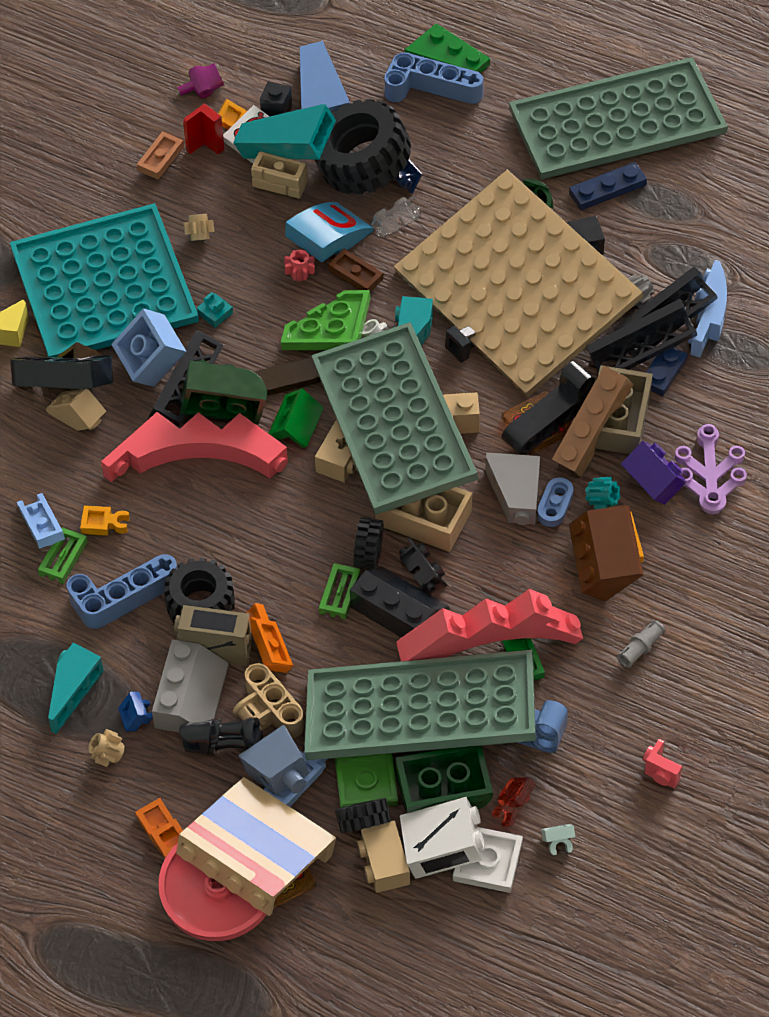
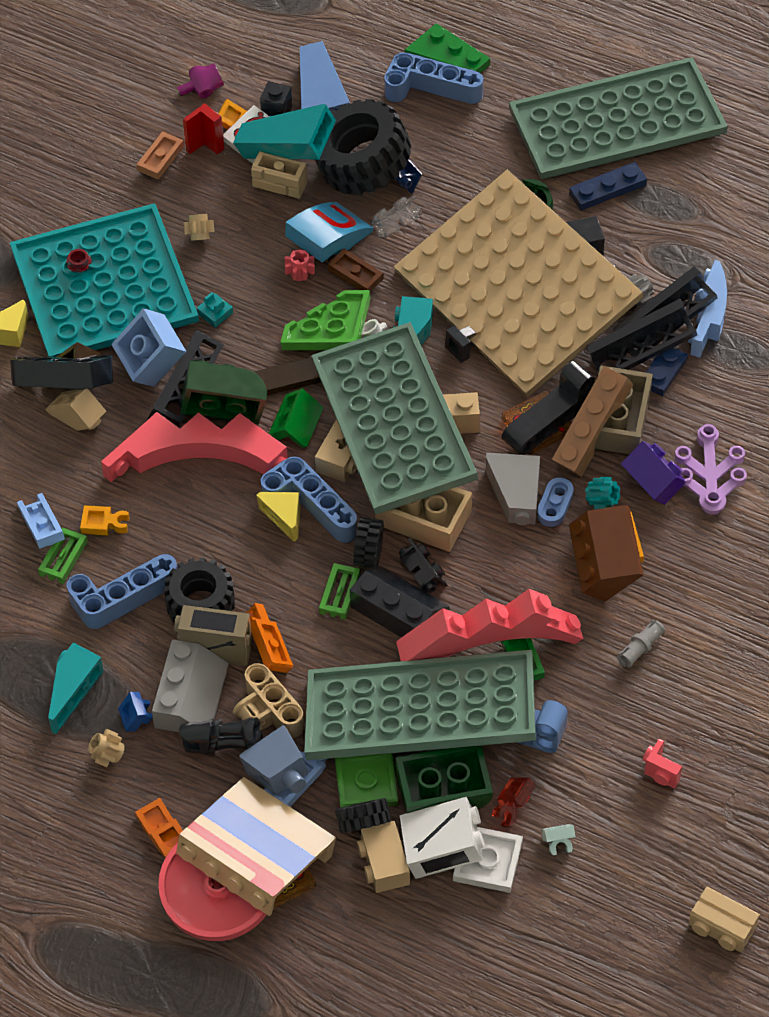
none -> dark red plate [66,249,92,272]
none -> light yellow slope [256,492,301,542]
none -> medium blue beam [261,457,358,543]
none -> tan brick [688,887,760,952]

